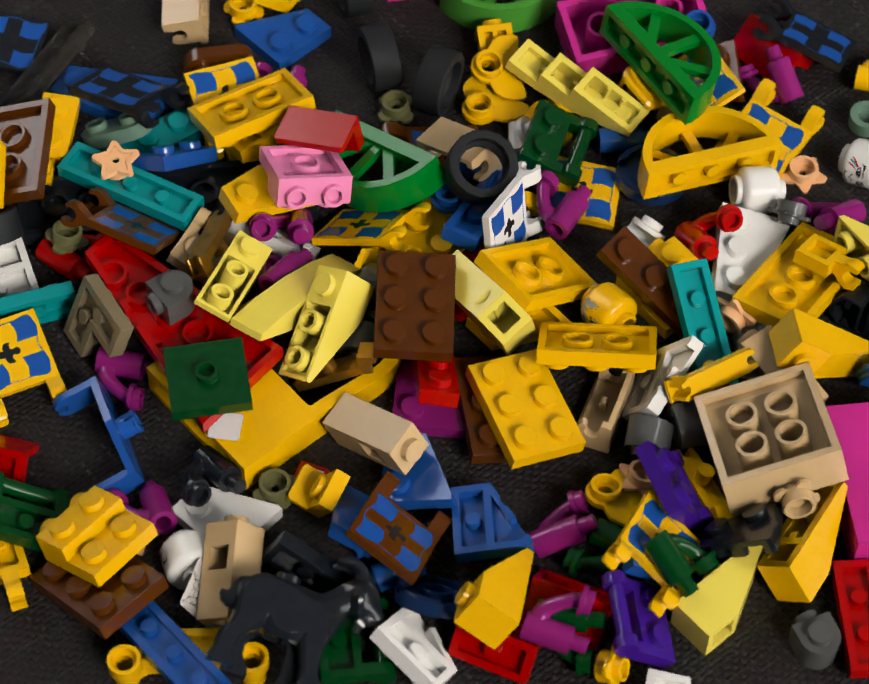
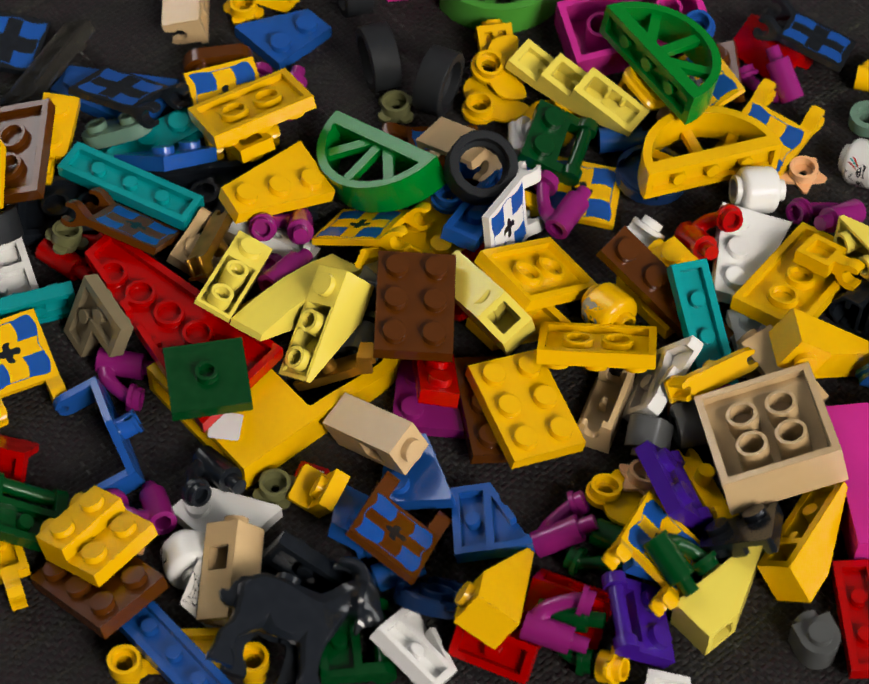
light nougat plate [91,140,140,180] -> none
dark grey plate [144,270,195,326] -> none
bright pink plate [259,145,353,209] -> none
red panel [274,105,364,153] -> none
light nougat plate [717,297,756,335] -> none
dark grey plate [768,198,812,227] -> none
tan plate [773,479,820,519] -> none

